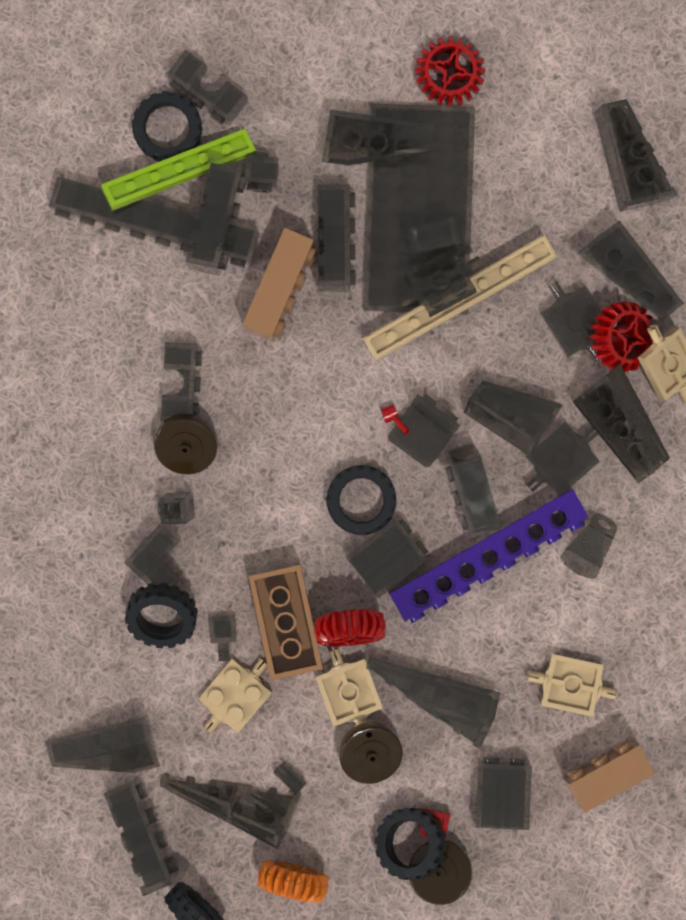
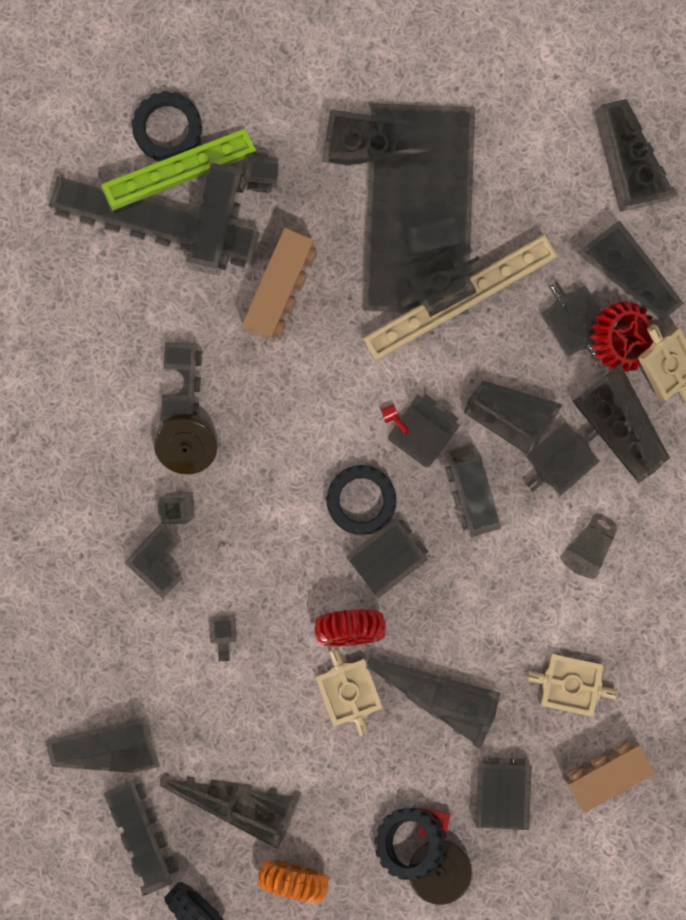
black tyre [125,583,198,648] -> none
clear smoke arch [166,49,249,126] -> none
tan plate [198,658,273,734] -> none
medium nougat brick [248,565,323,680] -> none
clear smoke pin [273,761,307,795] -> none
clear smoke wedge [318,185,356,292] -> none
dark brown wheel [338,722,403,784] -> none
dark purple brick [389,489,589,623] -> none
red gear [415,36,486,107] -> none

